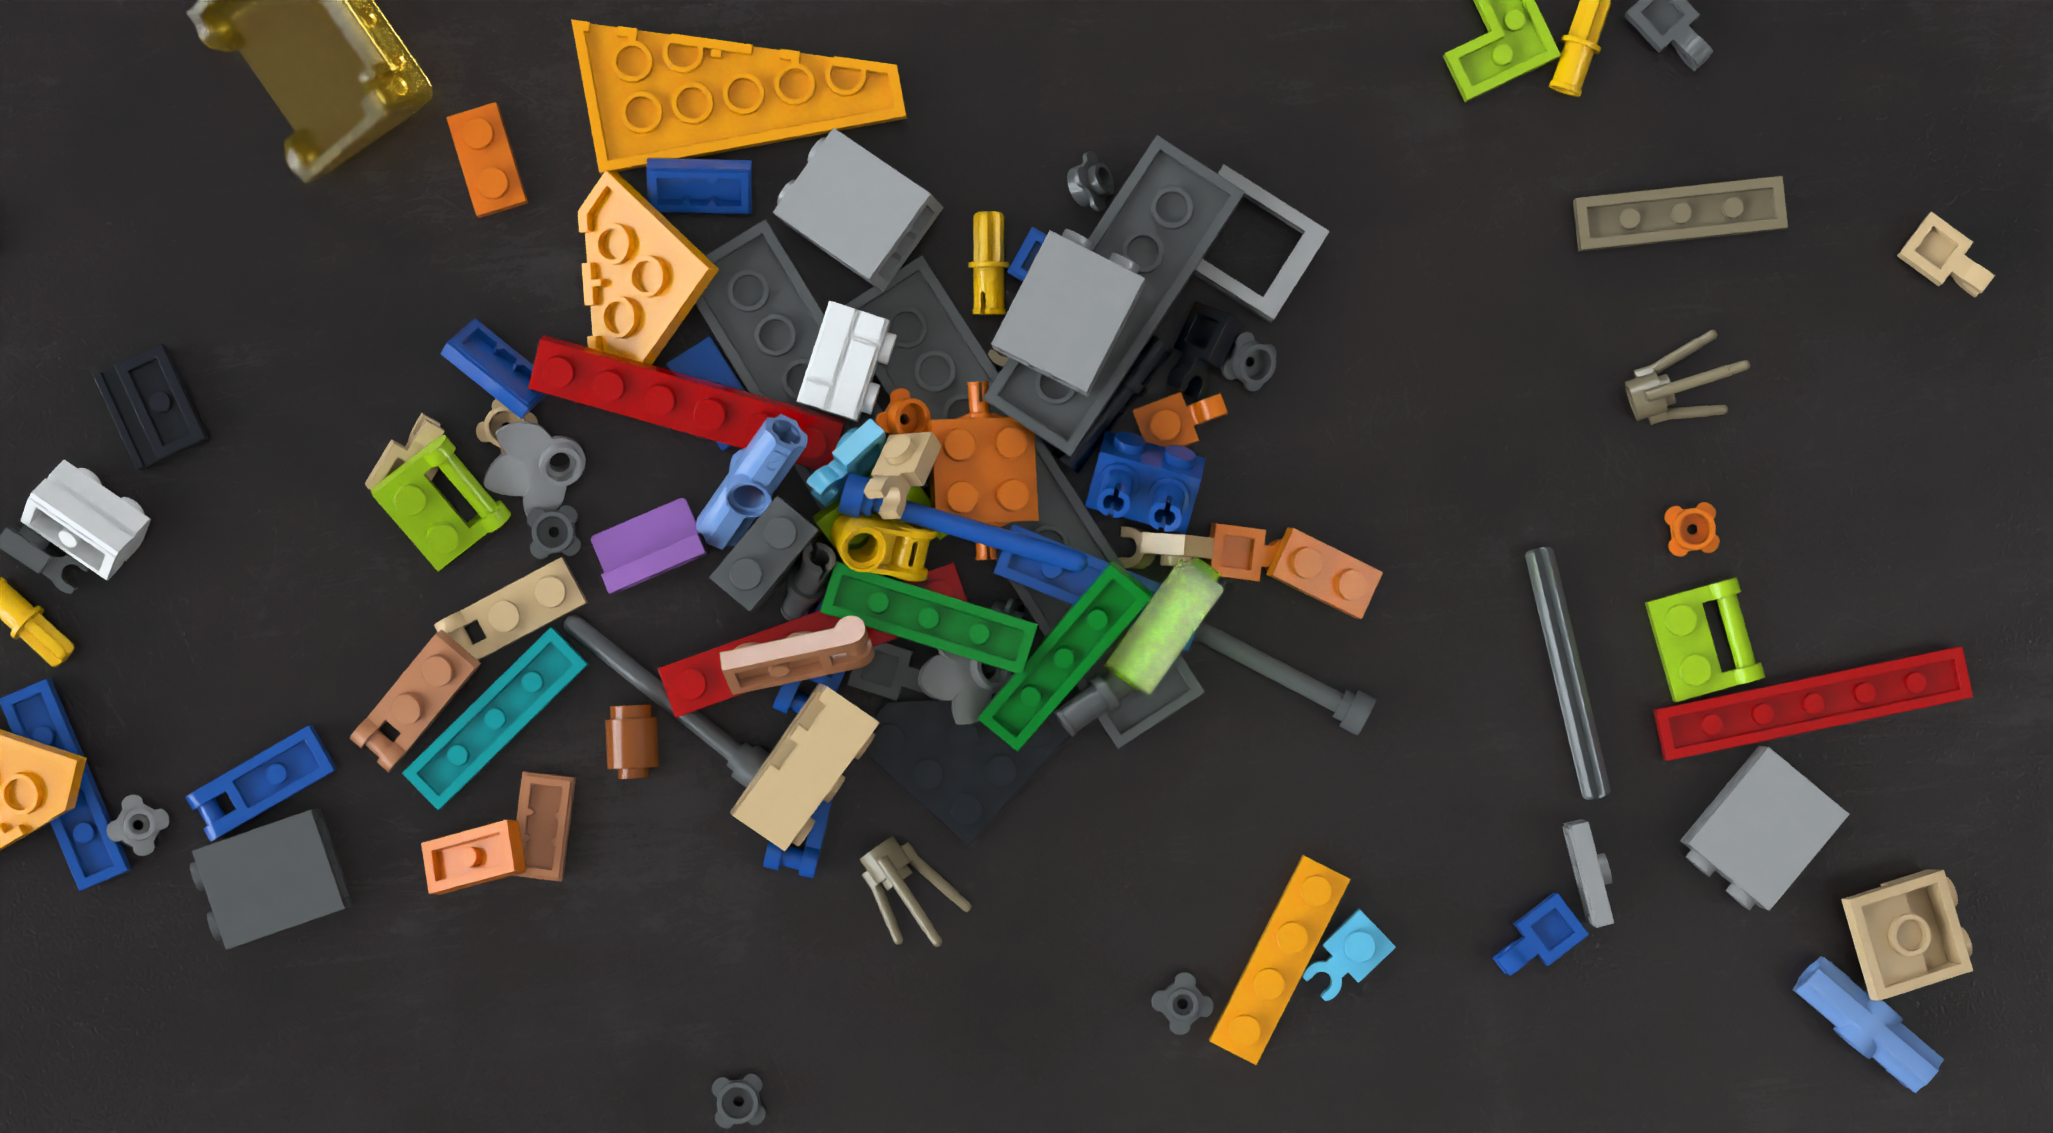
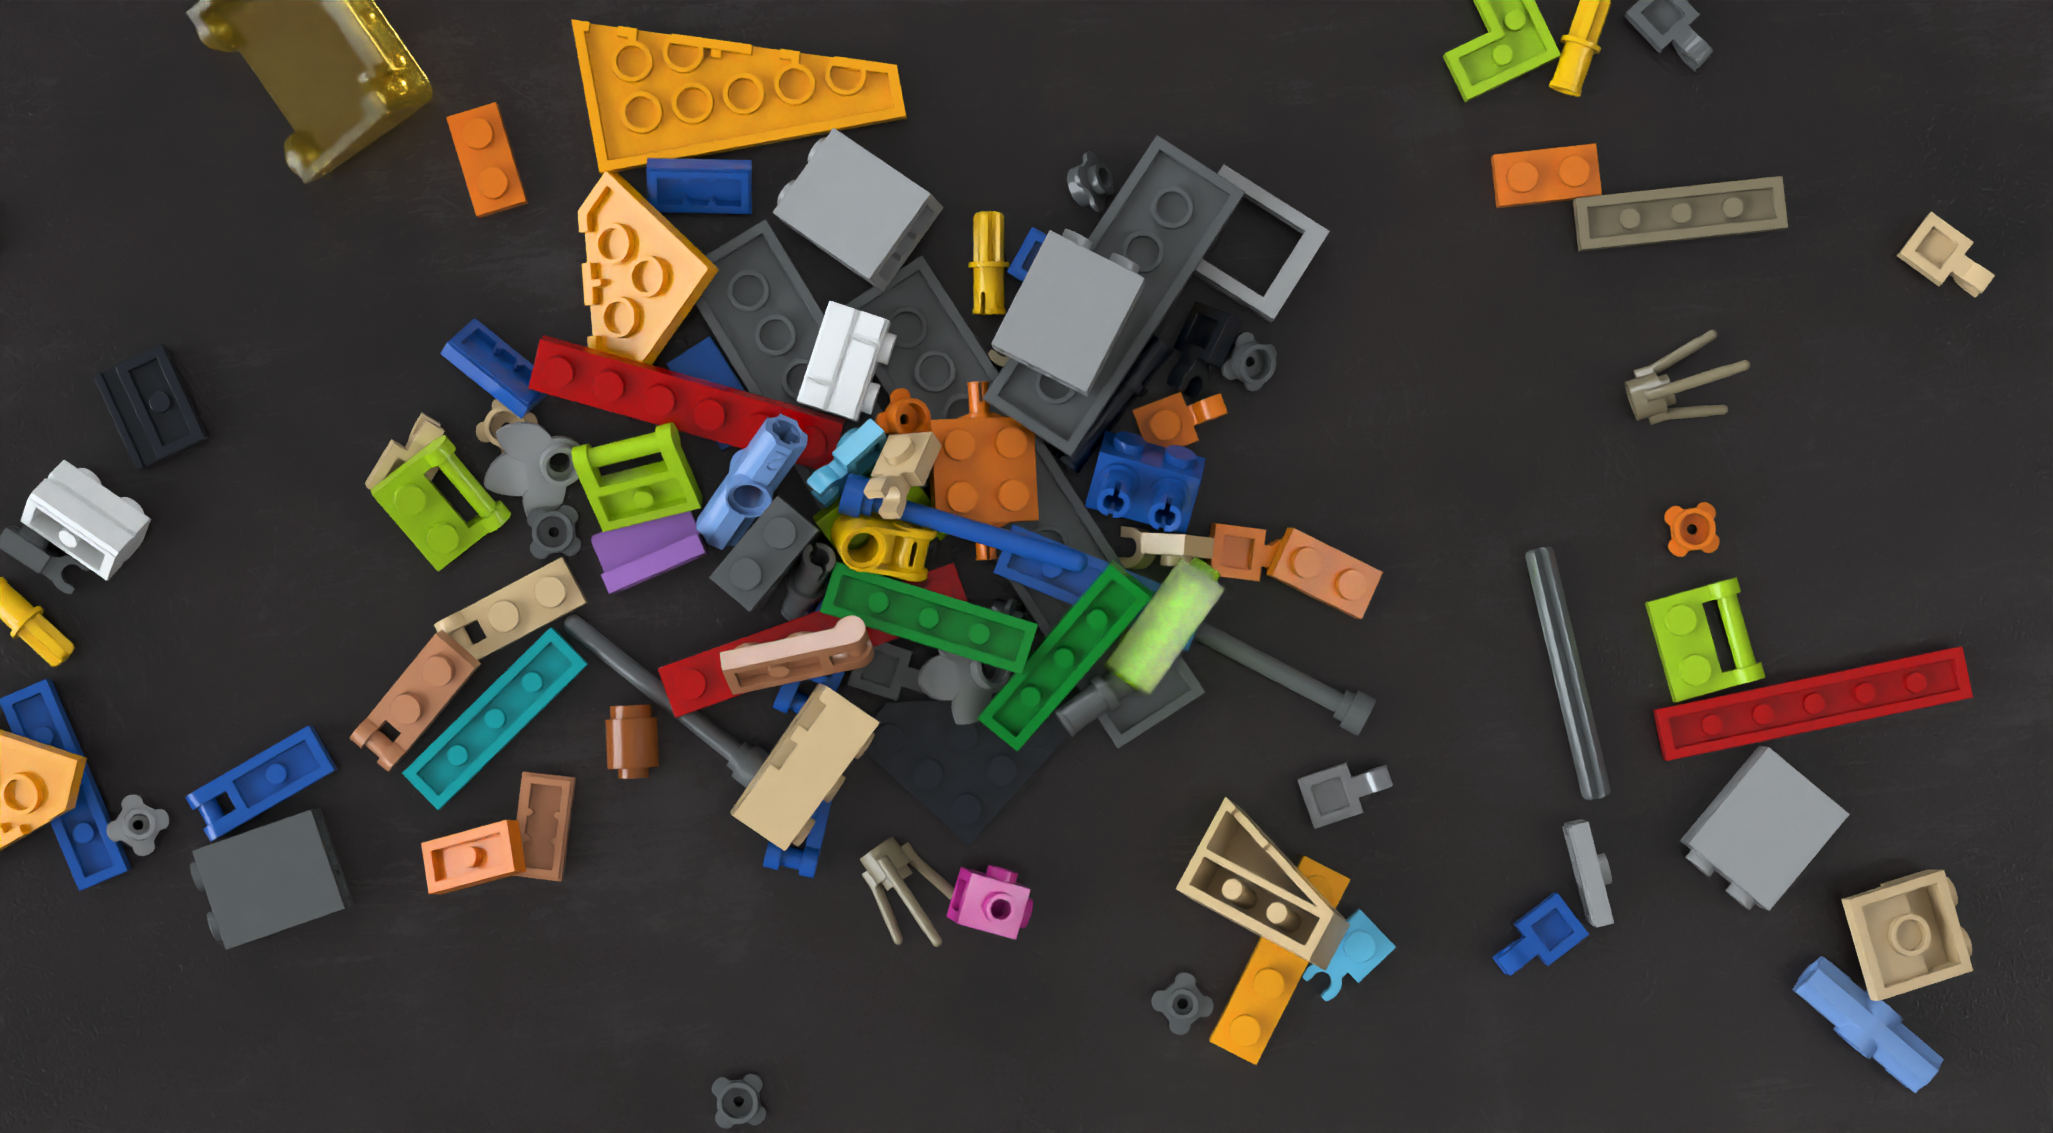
none -> lime plate [571,422,703,532]
none -> dark pink brick [946,865,1033,940]
none -> tan wedge [1176,797,1350,971]
none -> flat silver plate [1297,762,1393,829]
none -> orange plate [1491,143,1602,208]

